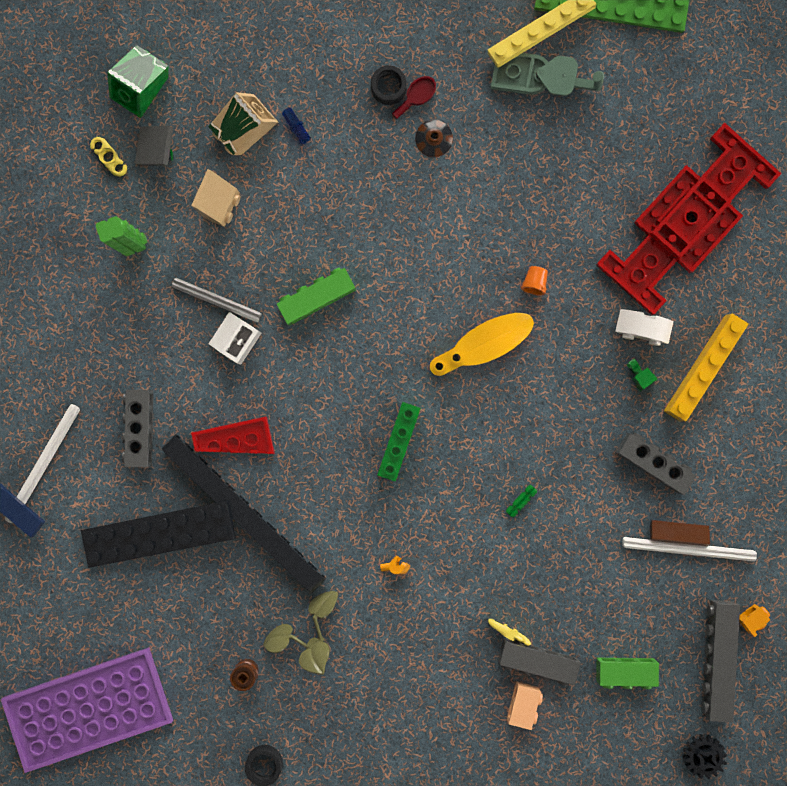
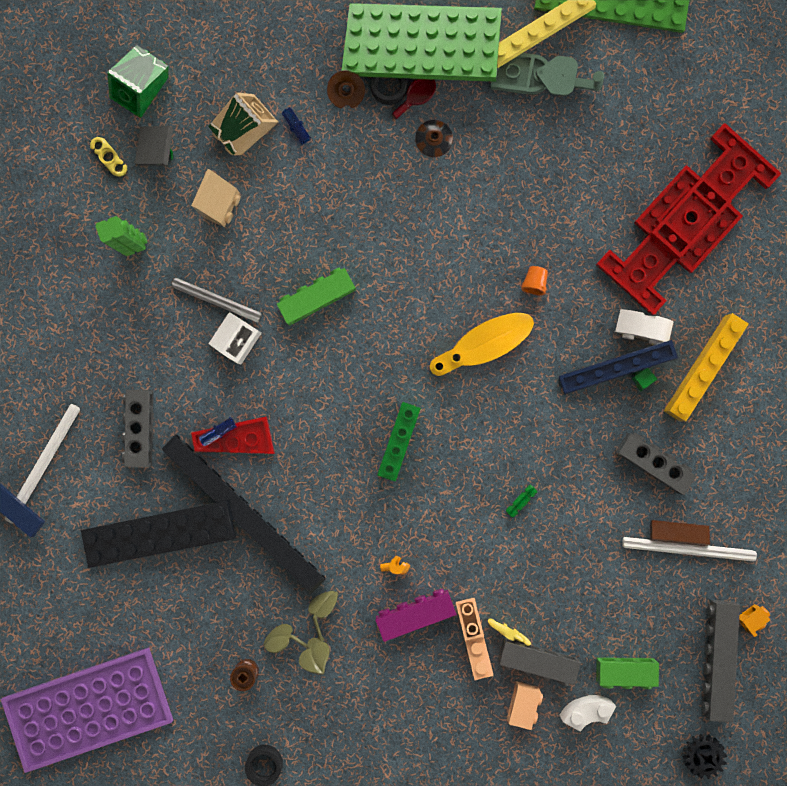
none -> clear blue axle [199,417,237,446]
none -> reddish brown dish [327,70,365,109]
none -> bright green plate [342,3,502,82]
none -> magenta brick [376,588,457,642]
none -> light nougat slope [456,598,494,680]
none -> dark blue tile [559,340,678,395]
none -> white brick [560,695,616,732]

